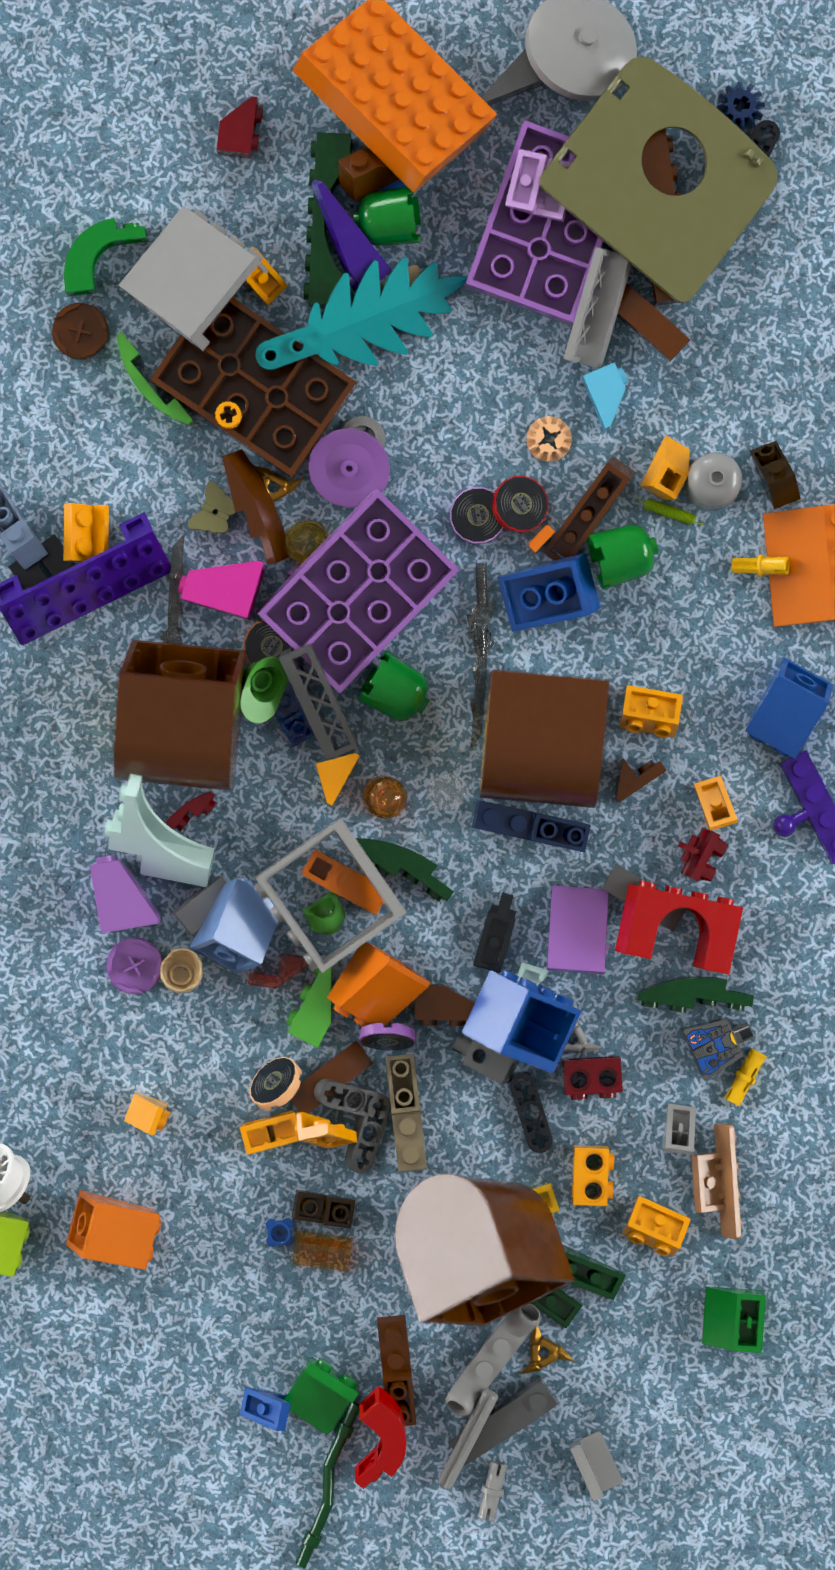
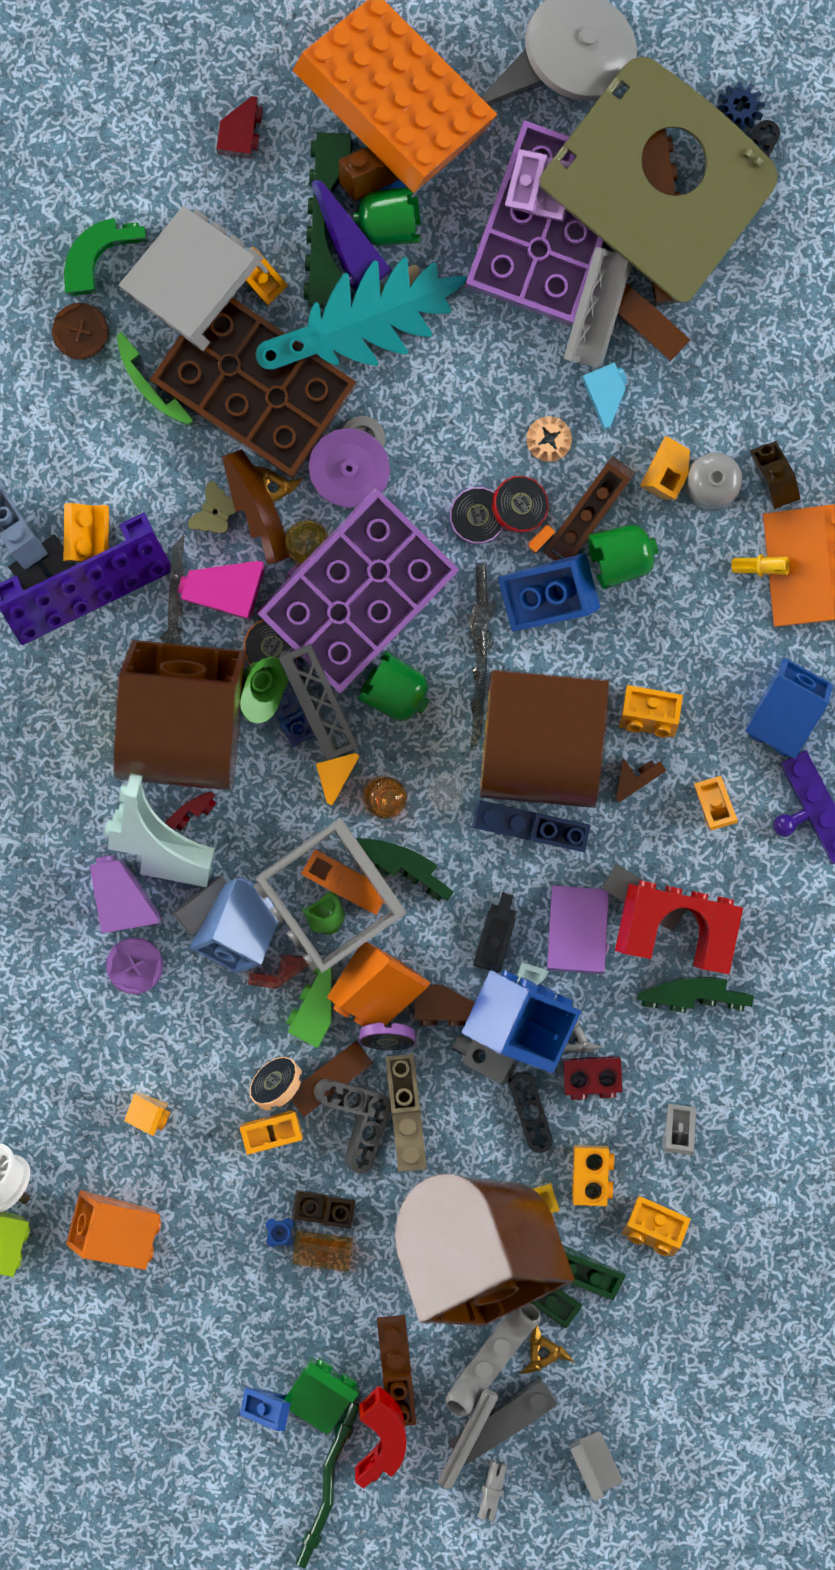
tan hair [160,948,203,993] -> none
light orange bush [215,402,242,429] -> none
light orange bracket [295,1112,357,1149] -> none
lime piece [635,498,704,526] -> none
dark red hips [678,827,728,882] -> none
torso [681,1017,754,1081] -> none
medium nougat bracket [692,1123,742,1239] -> none
green slope [702,1286,766,1353] -> none
yellow pin [724,1048,767,1107] -> none

